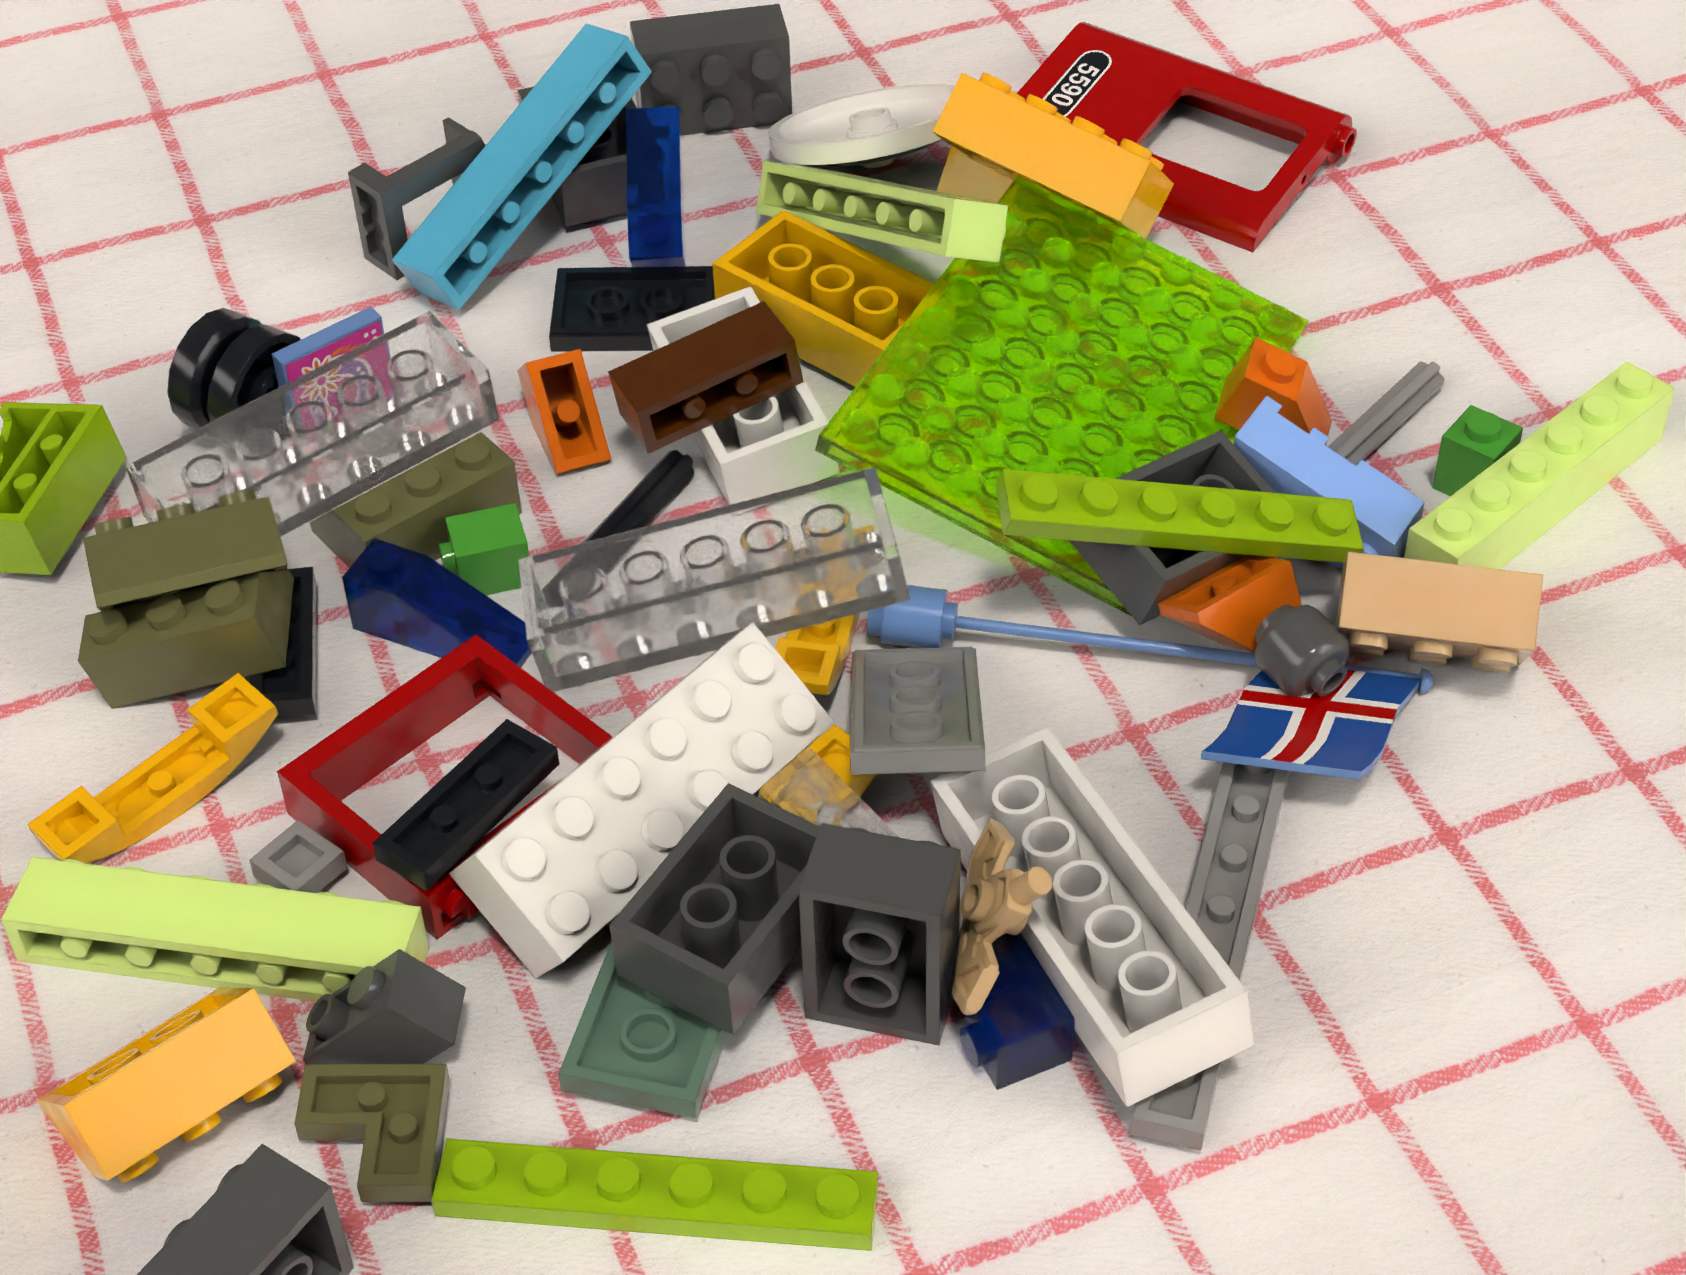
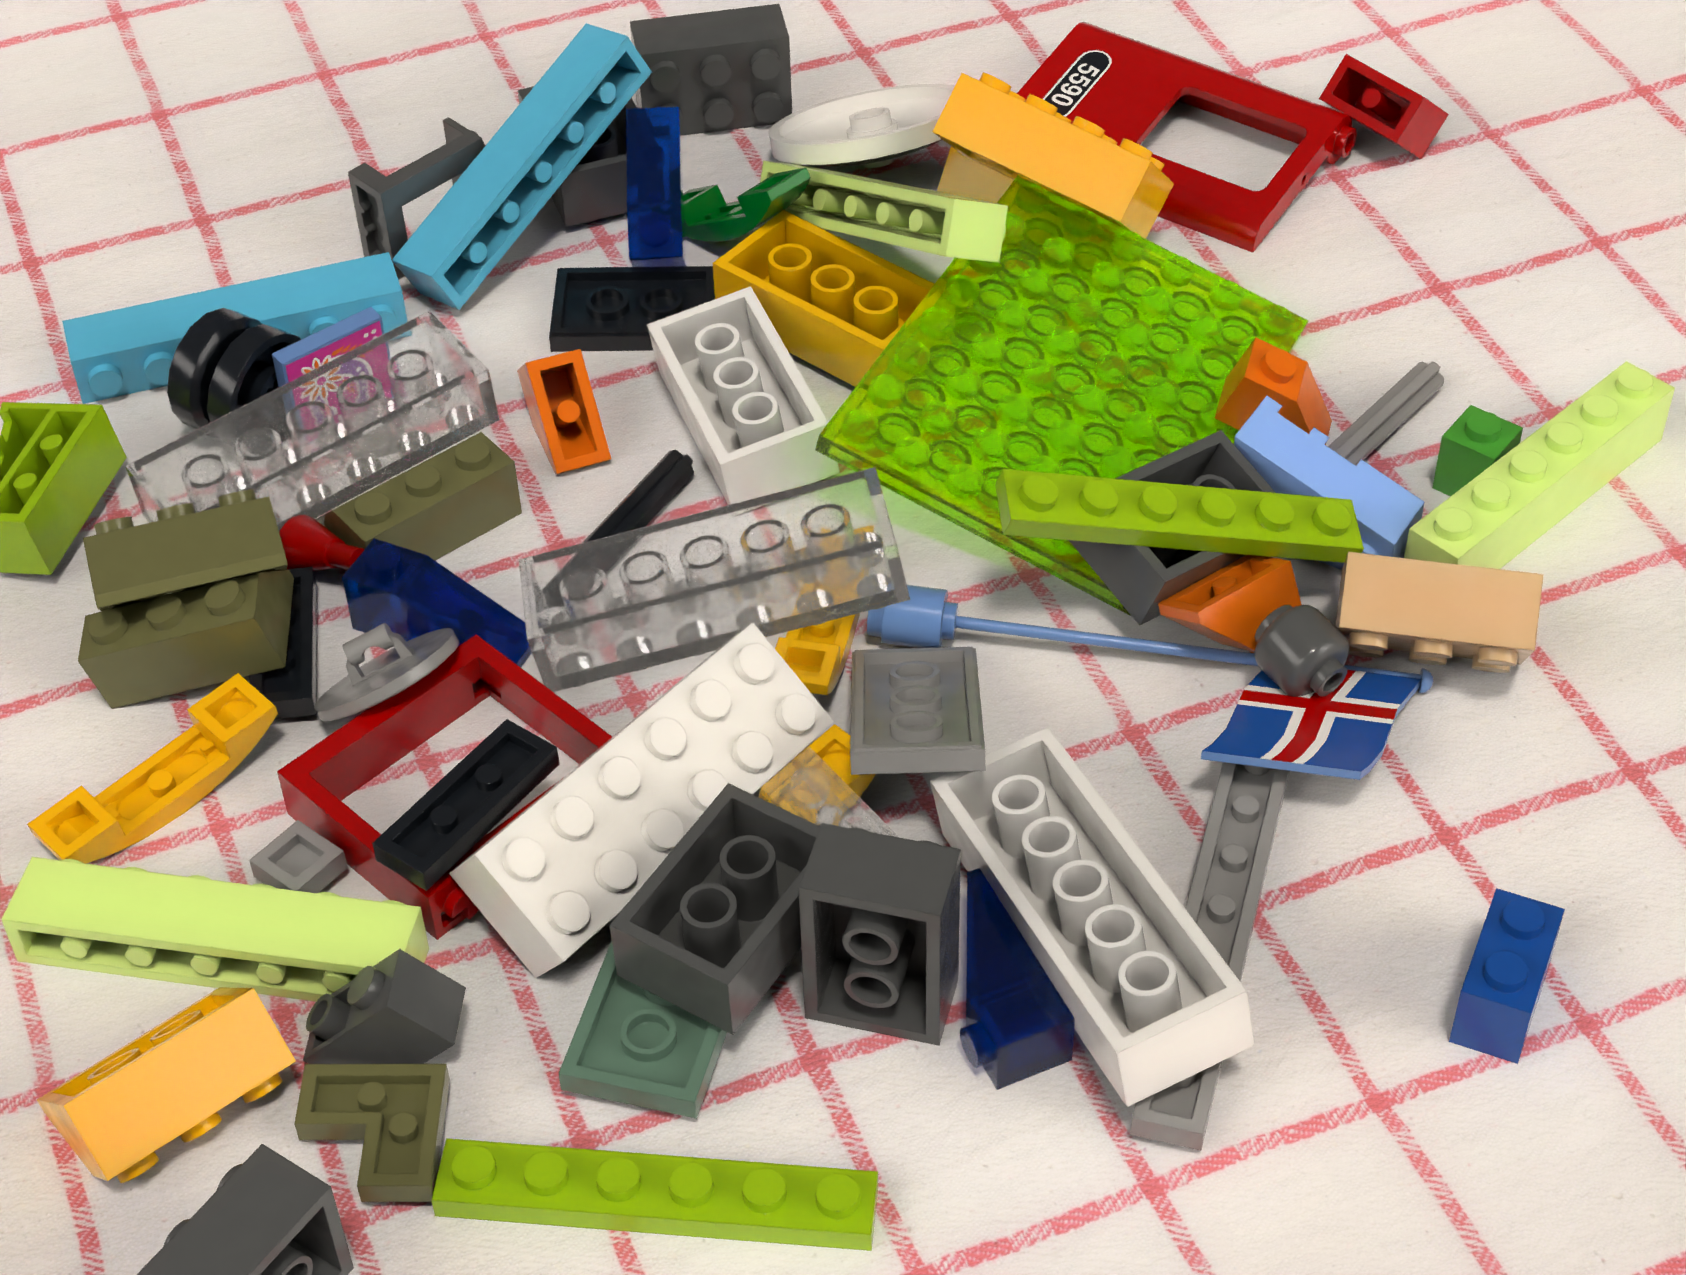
bright green brick [438,503,533,600] -> none
reddish brown brick [608,301,804,454] -> none
tan piece [951,818,1052,1015] -> none
none -> medium azure brick [62,252,409,404]
none -> red cone [279,515,369,572]
none -> light grey shield [314,623,459,721]
none -> green slope [652,168,811,242]
none -> red brick [1319,54,1449,159]
none -> blue brick [1449,888,1565,1064]

